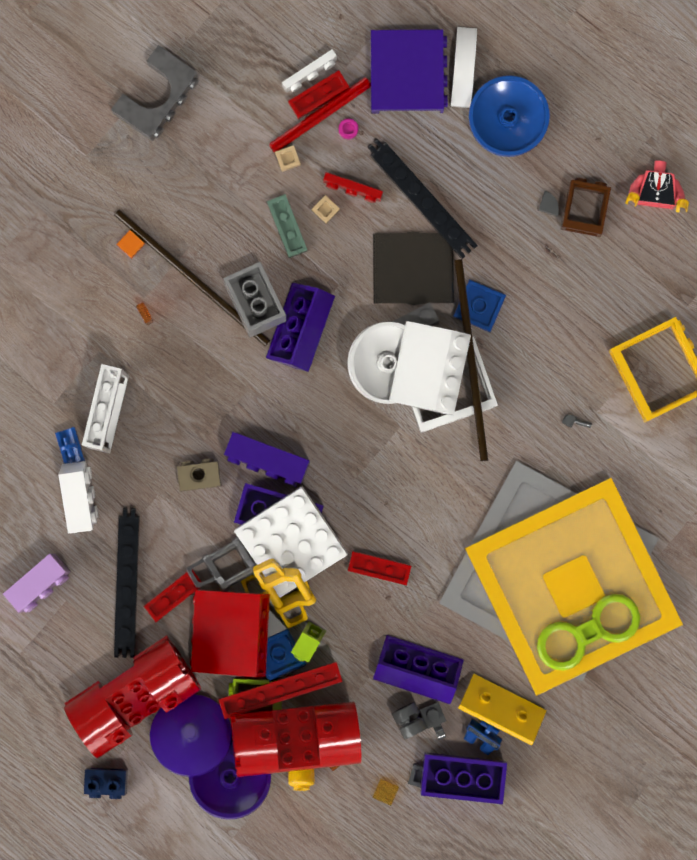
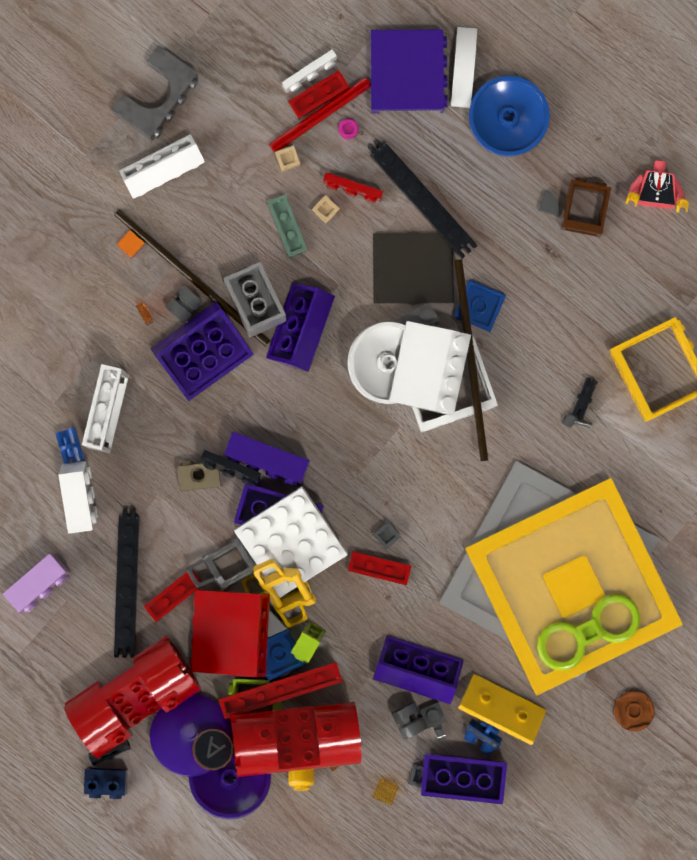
none -> black pin [88,739,131,766]
none -> white brick [119,134,205,199]
none -> dark purple slope [150,302,254,401]
none -> dark grey wheel [165,285,203,323]
none -> black tile [192,729,233,770]
none -> black plate [201,450,261,486]
none -> dark grey plate [373,521,401,550]
none -> black pin [571,377,598,420]
none -> dark orange tile [614,691,655,732]

